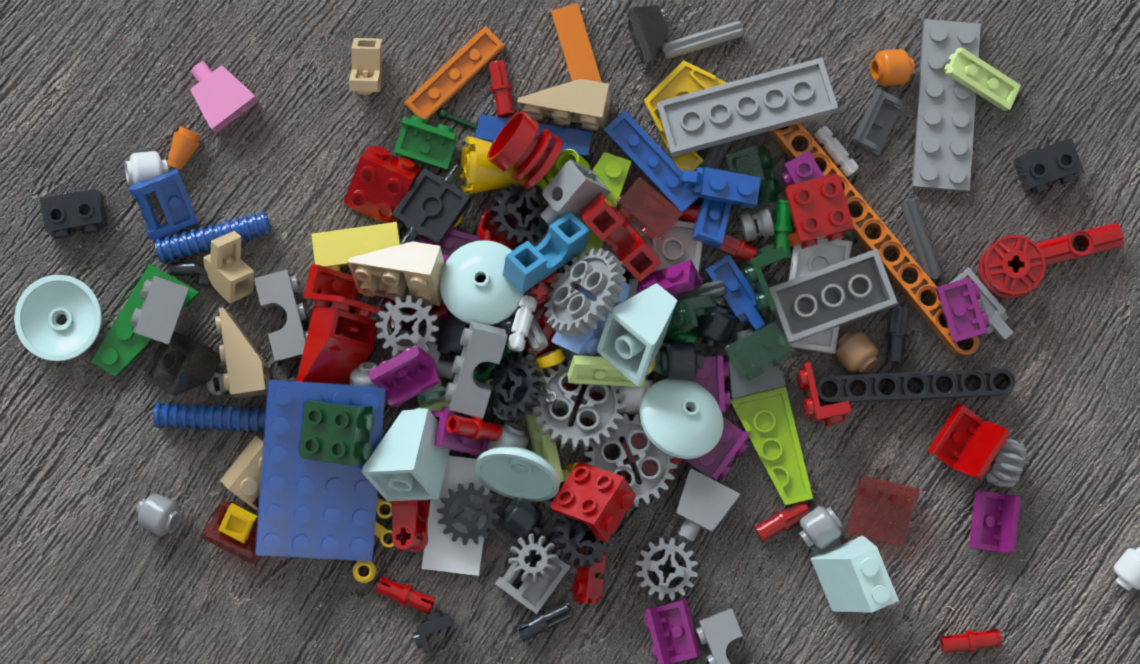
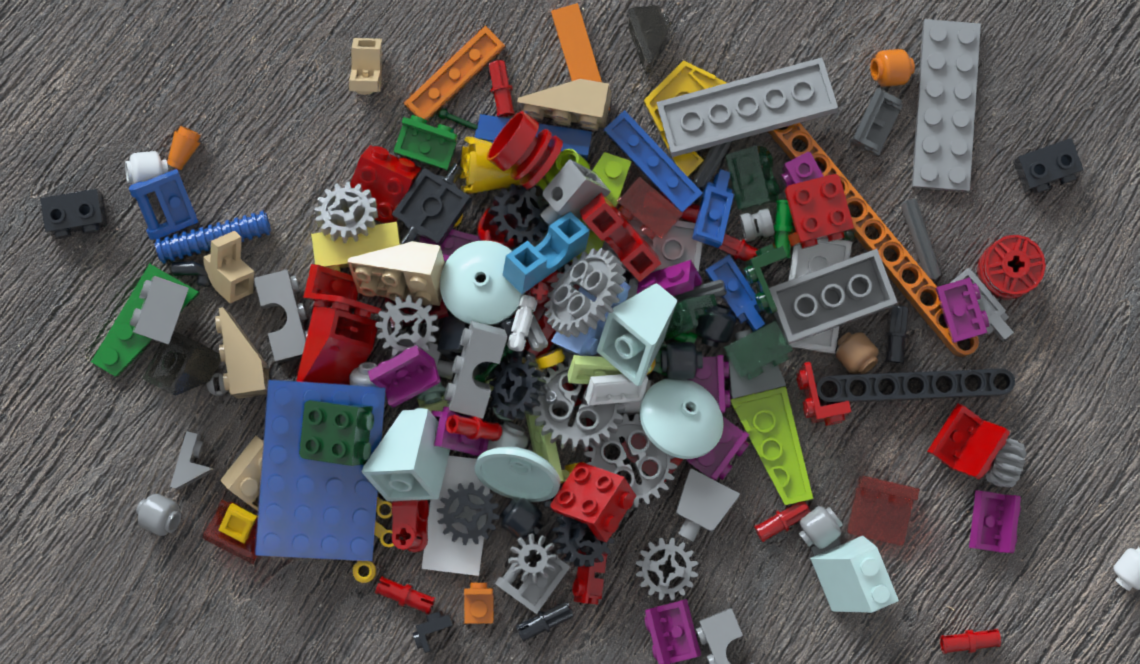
light aqua dish [14,275,102,361] -> none
blue piece [153,402,266,433] -> none
bright pink torso [190,61,258,134] -> none
light grey axle [662,21,744,59] -> none
blue hinge [679,167,761,208] -> none
white axle [814,126,858,177] -> none
yellowish green hinge [944,48,1021,111] -> none
red piece [1036,222,1124,266] -> none
none -> light grey slope [170,431,215,489]
none -> light grey gear [314,182,378,243]
none -> orange bracket [464,583,494,624]
none -> white plate [585,374,648,406]

